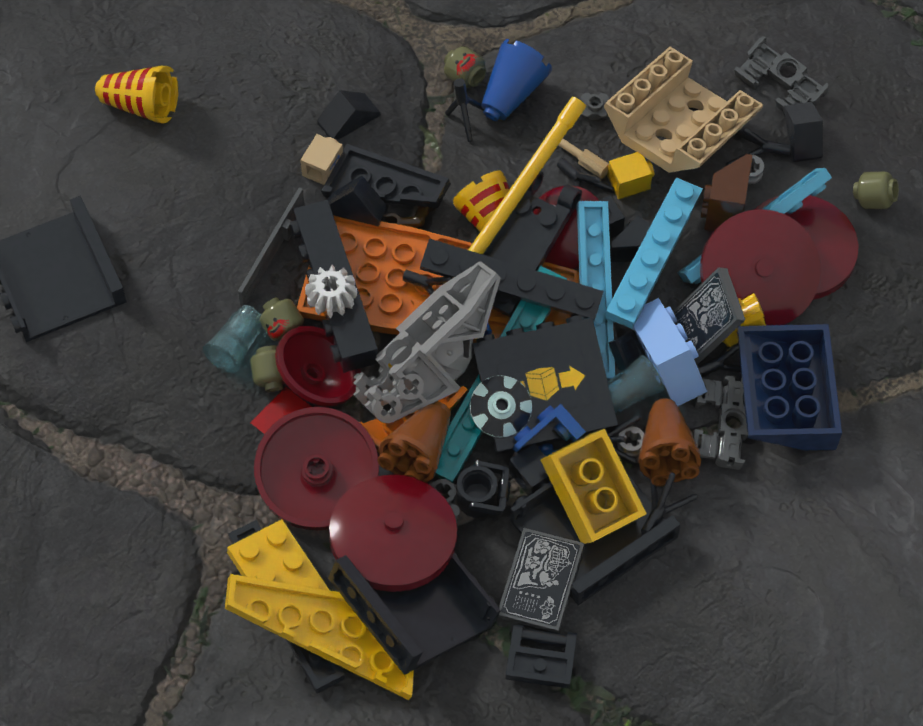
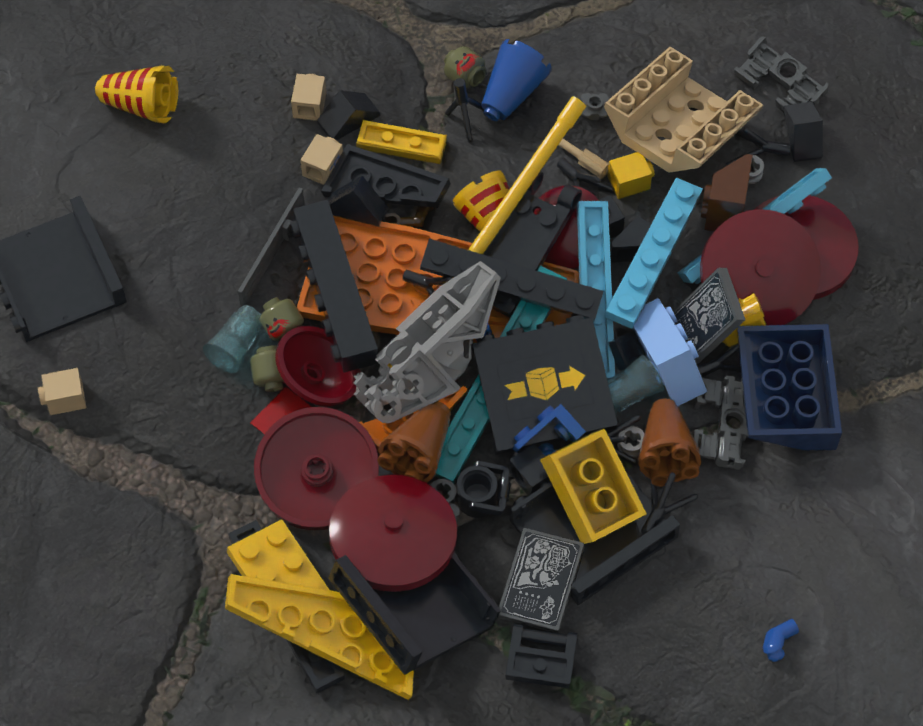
white gear [305,265,357,318] -> none
dish [470,375,532,438] -> none
olive head [853,172,899,209] -> none
none -> tan brick [38,368,87,415]
none -> tan brick [291,74,326,120]
none -> yellow tile [356,120,447,164]
none -> blue arm [763,619,799,662]

